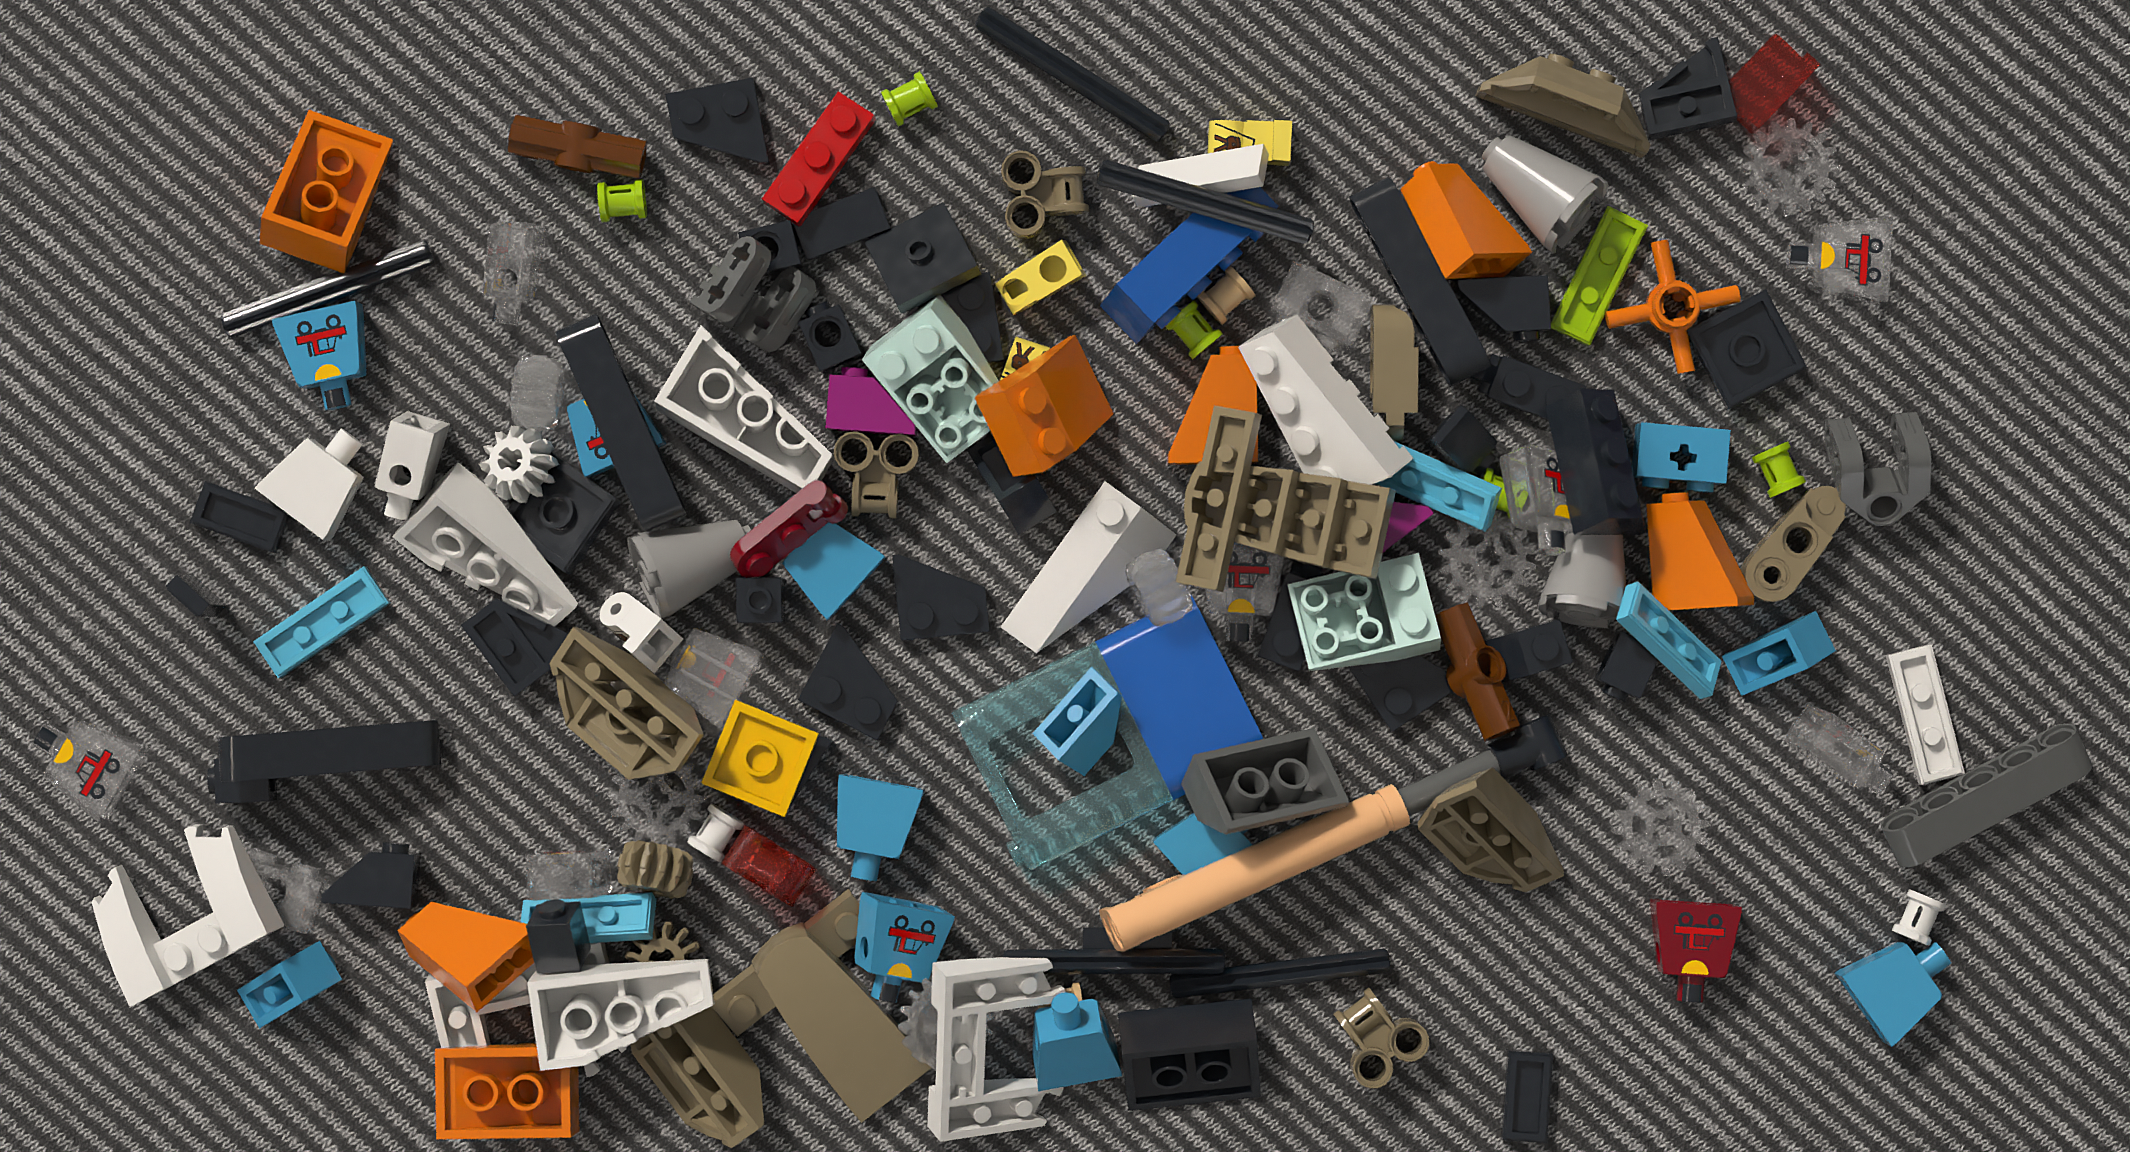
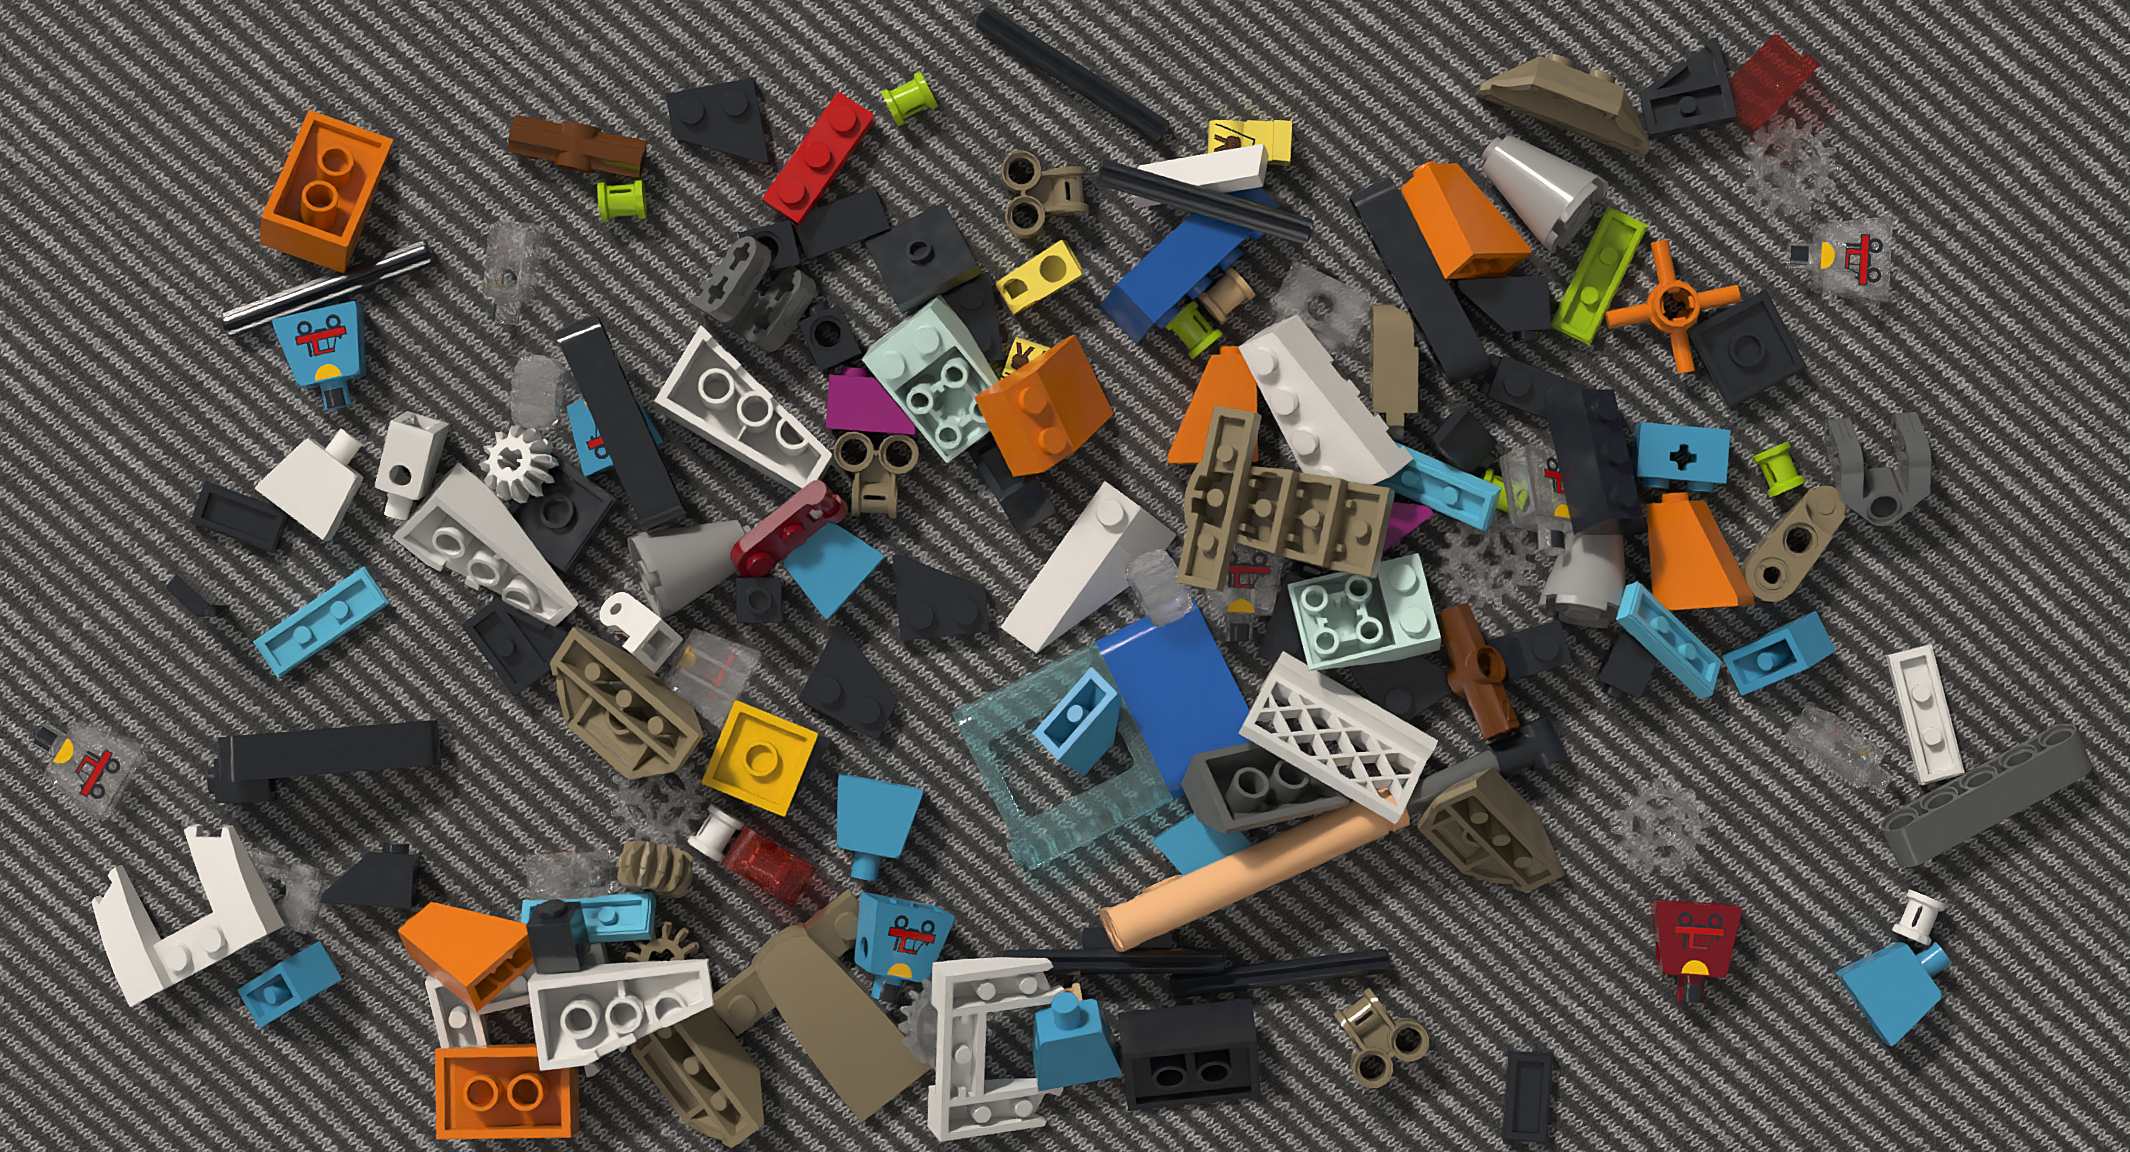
none -> white fence [1239,651,1438,824]

